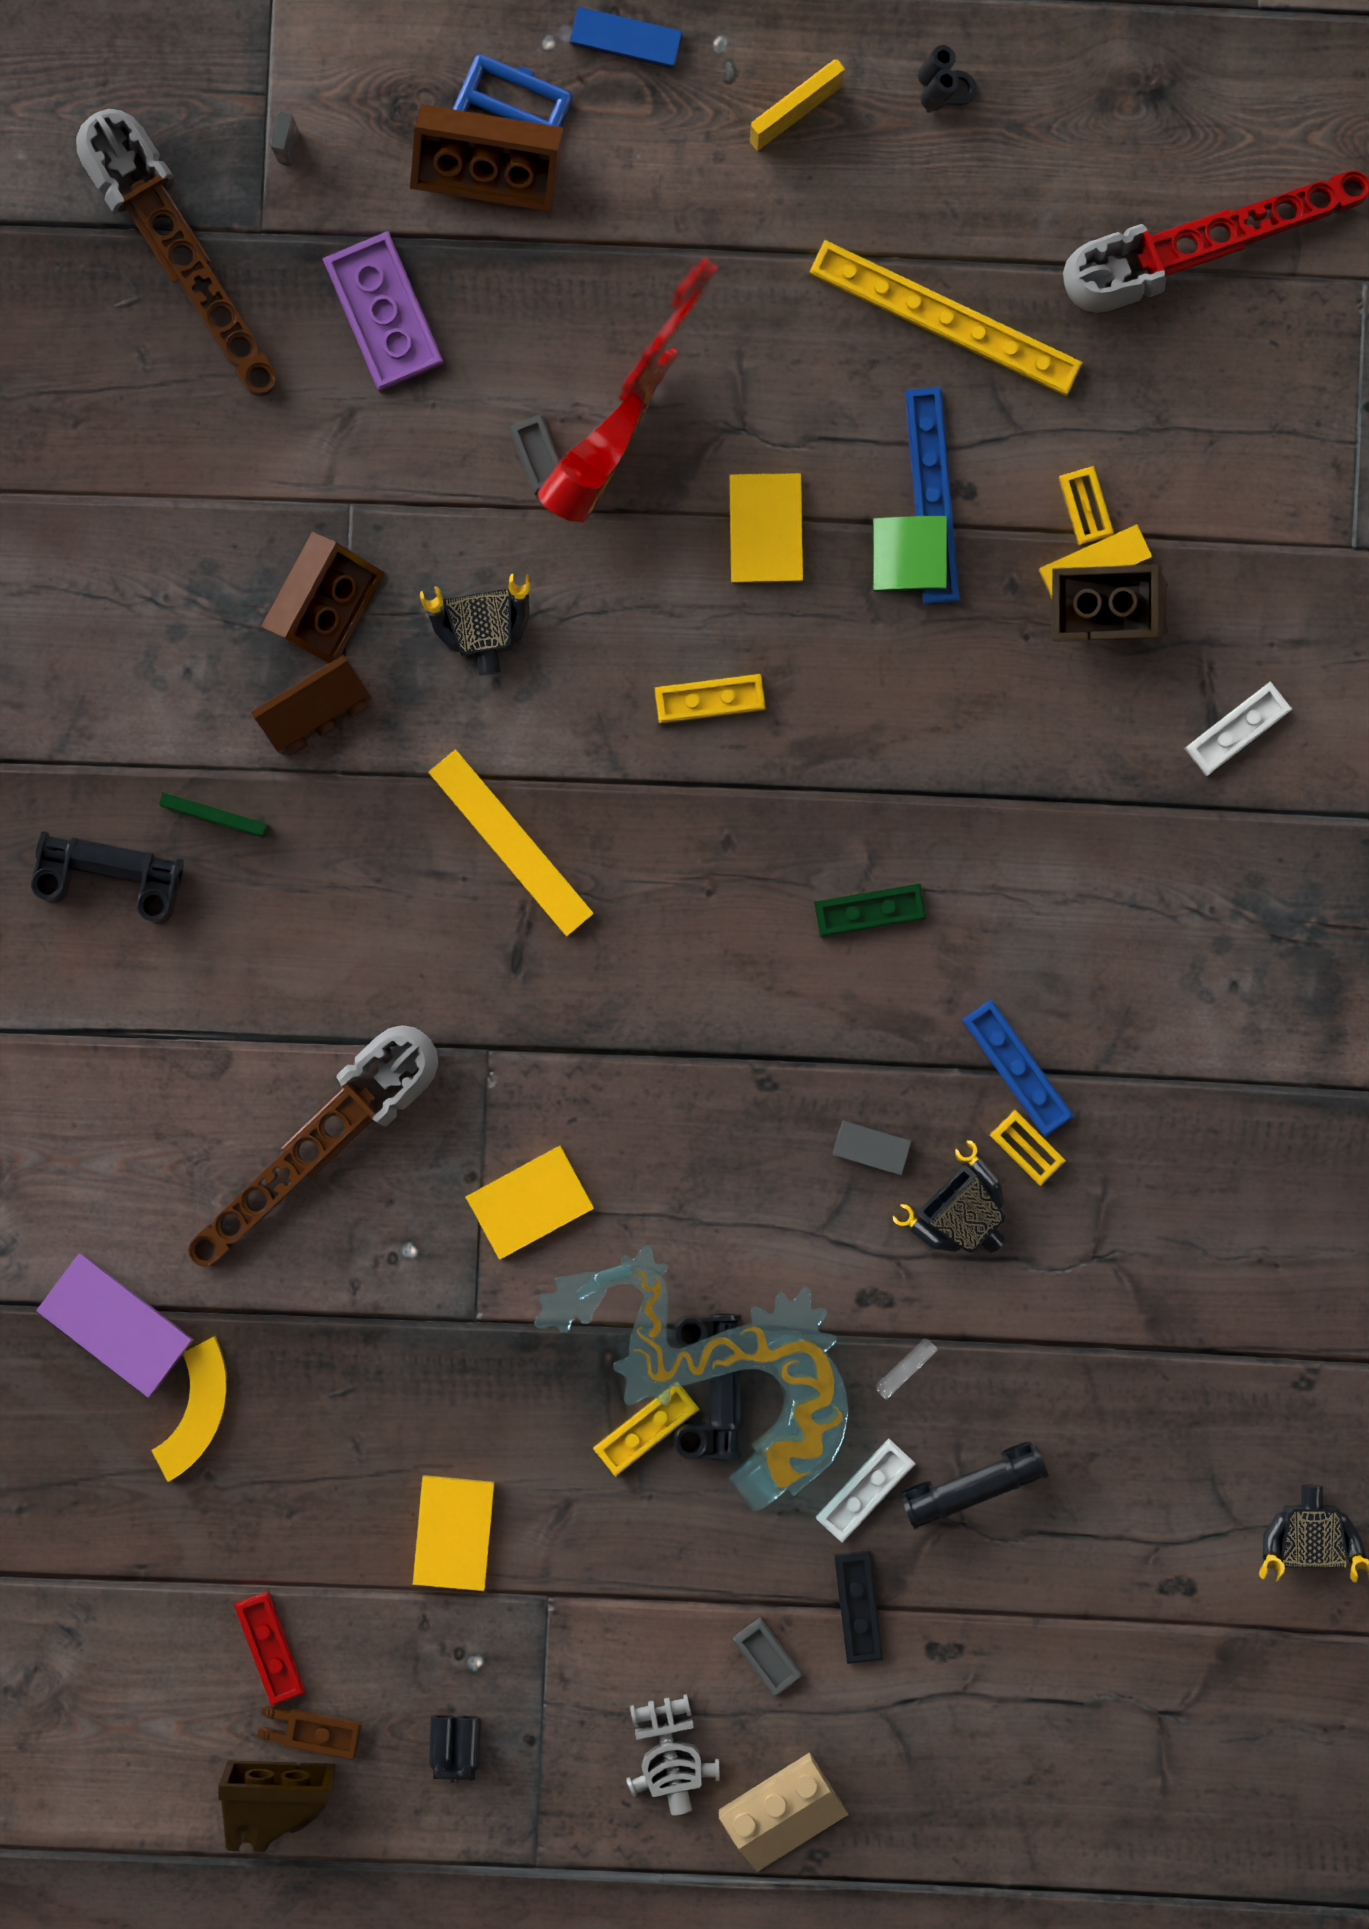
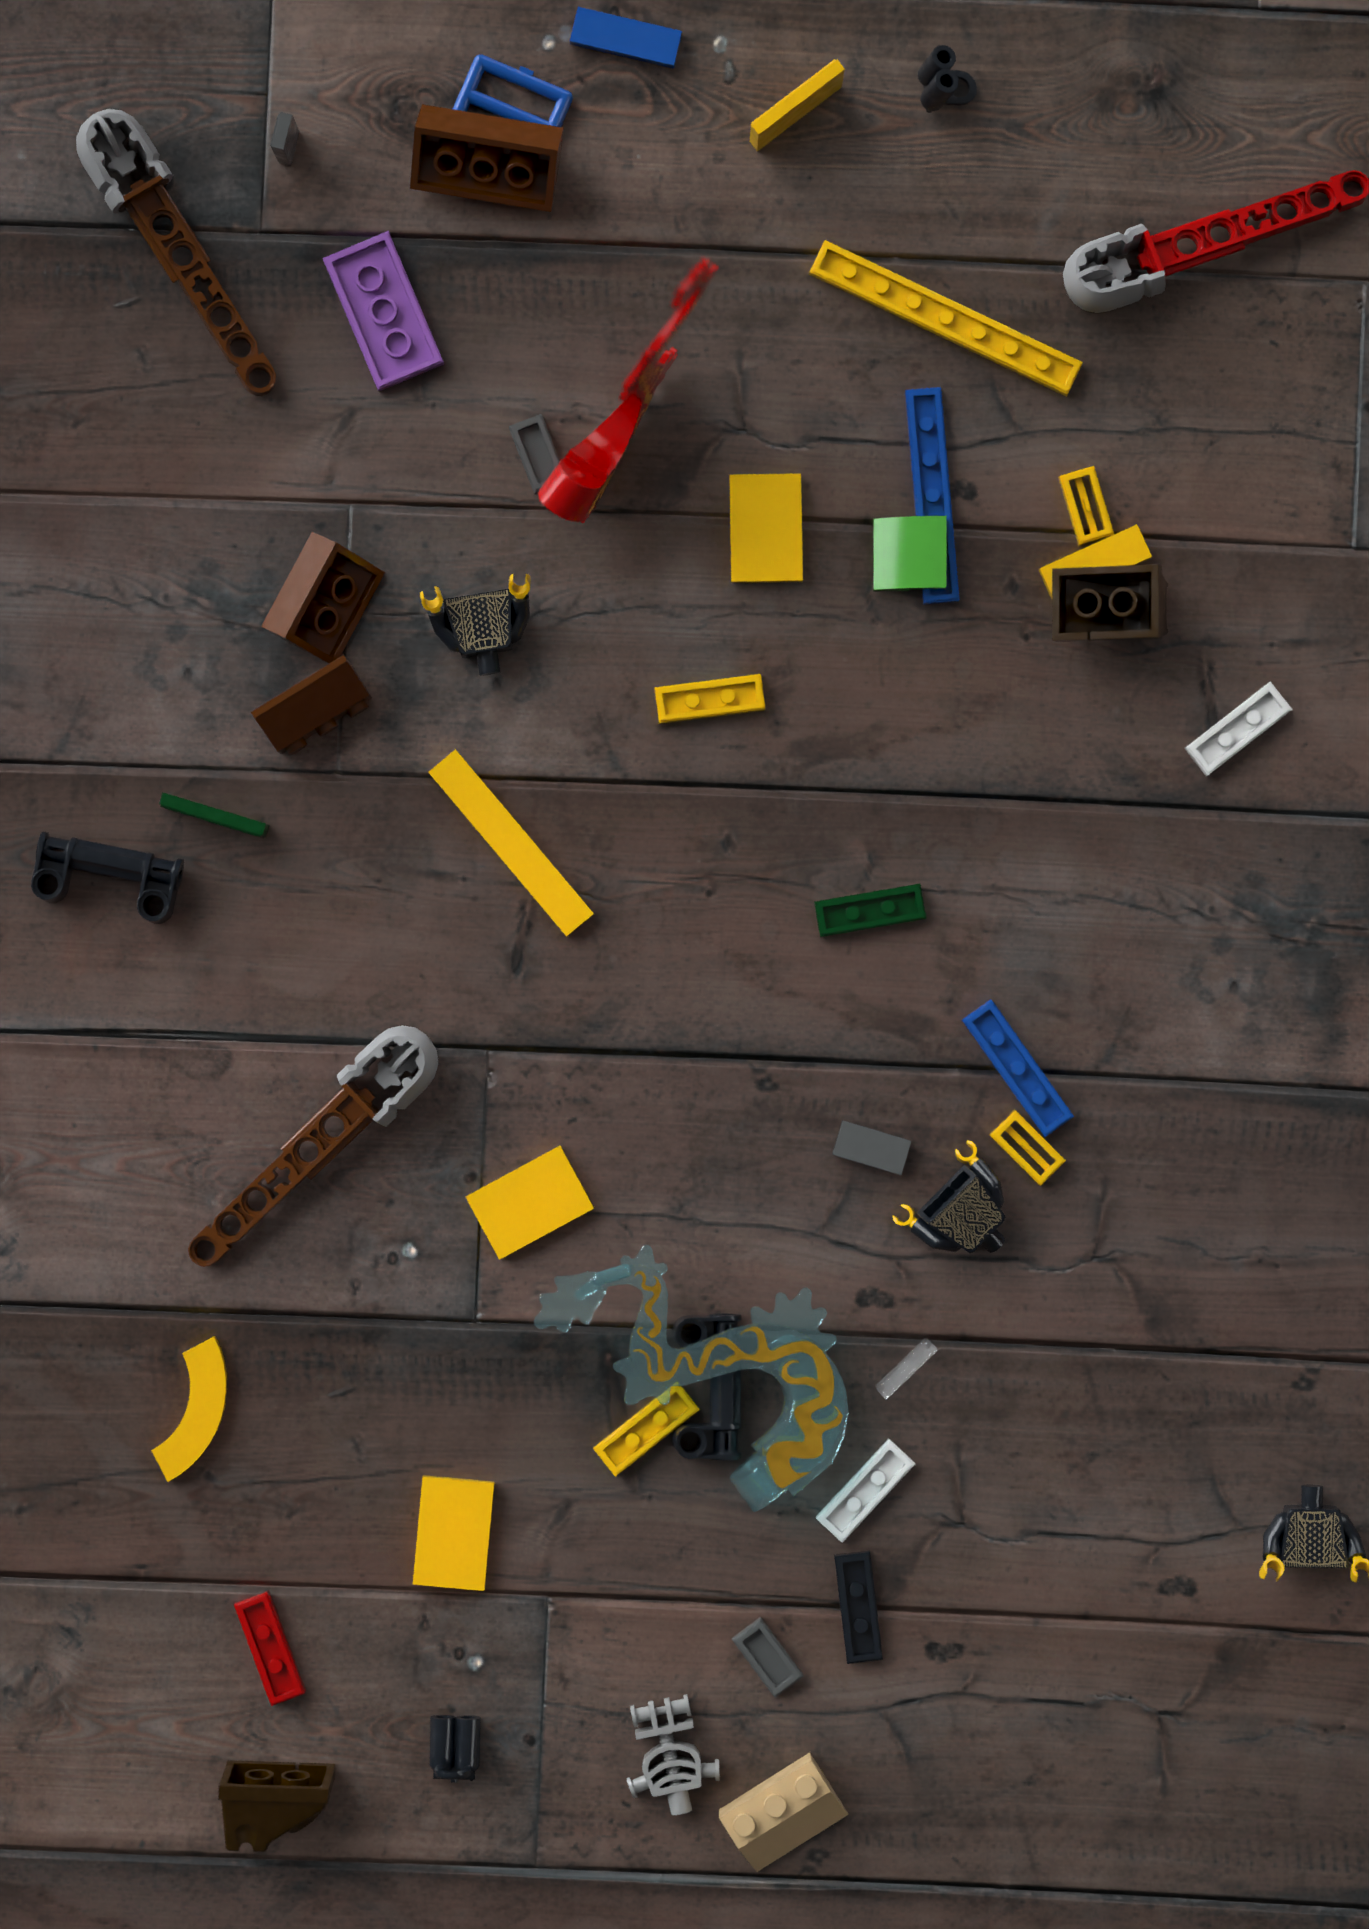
medium lavender tile [36,1253,194,1398] -> none
reddish brown hinge [257,1705,362,1760] -> none
black piece [901,1441,1049,1530] -> none

